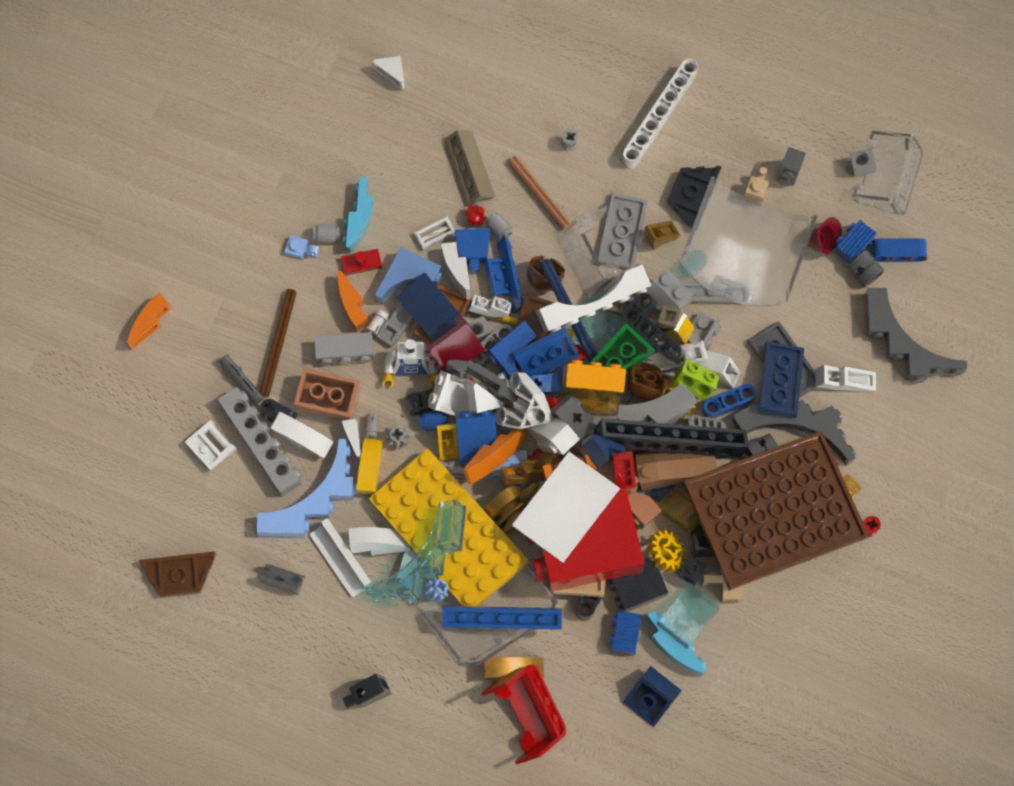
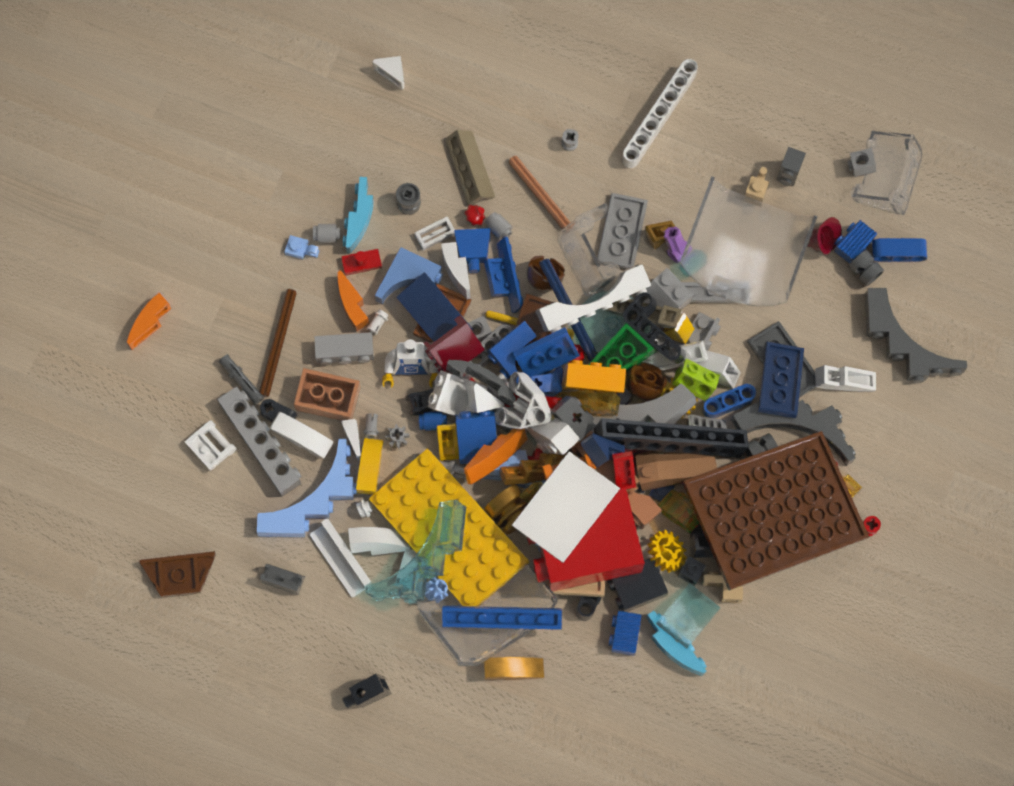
light grey slope [376,306,414,347] -> none
white slope [469,295,512,317] -> none
red windscreen [481,664,566,765] -> none
dark blue slope [623,666,682,727] -> none
black wing [667,166,722,231] -> none
none -> white plate [356,499,373,518]
none -> dark grey wheel [396,183,421,215]
none -> medium lavender piece [664,226,692,263]

